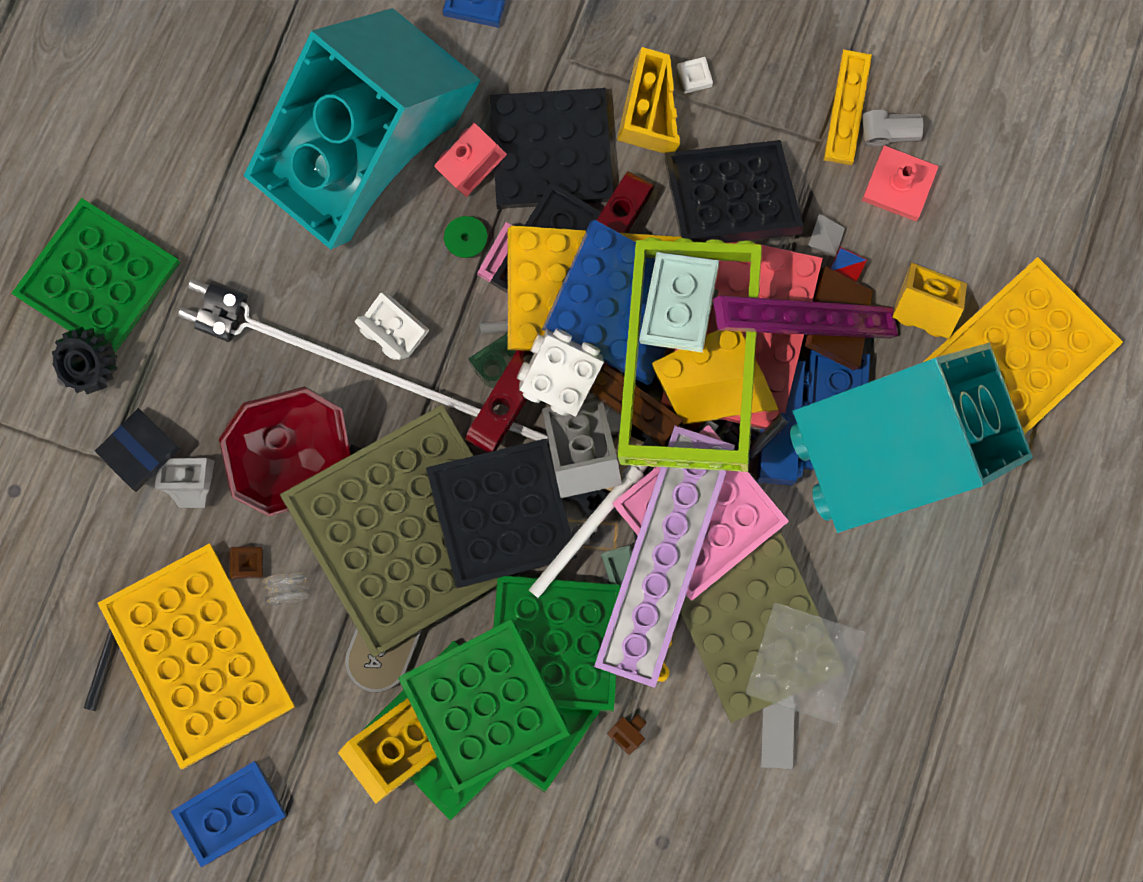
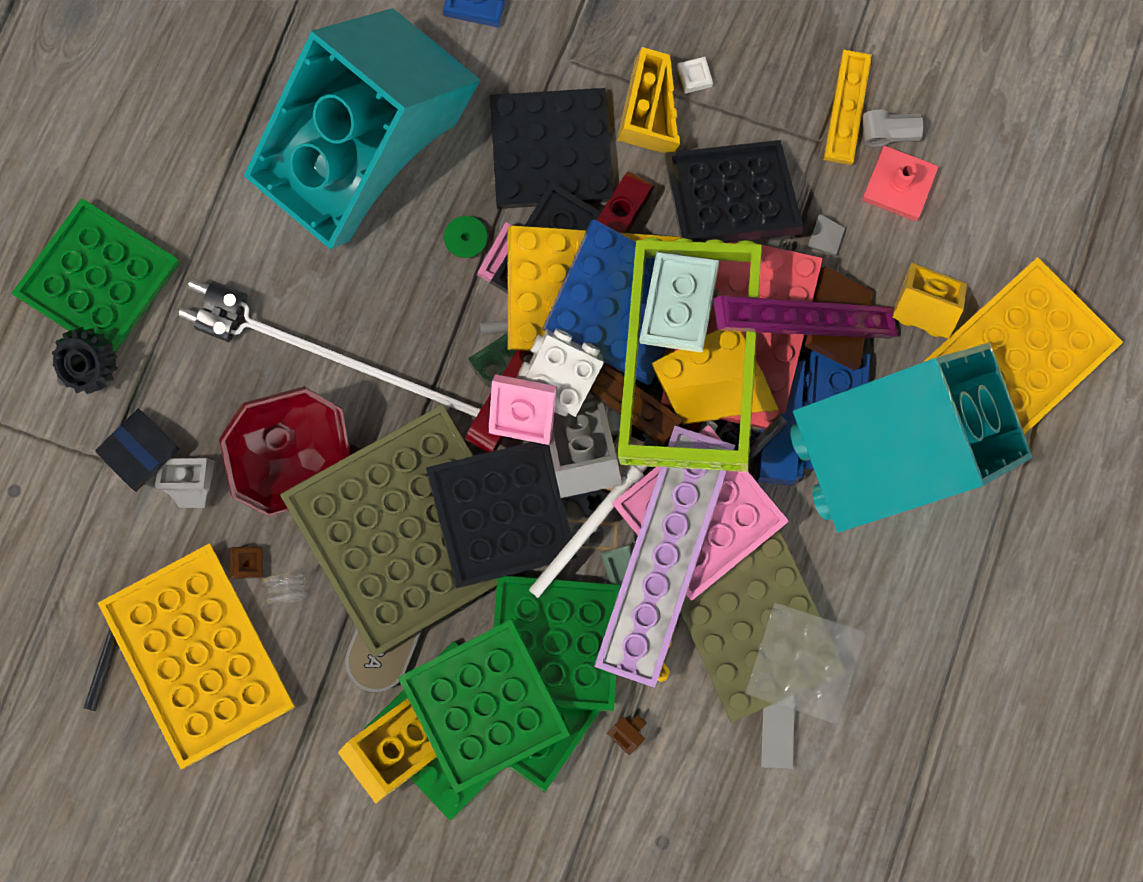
blue plate [171,761,287,867] -> none
white bracket [354,292,429,360] -> none
coral brick [434,123,507,197] -> none
tile [830,247,867,282] -> none
none -> bright pink plate [489,374,557,445]

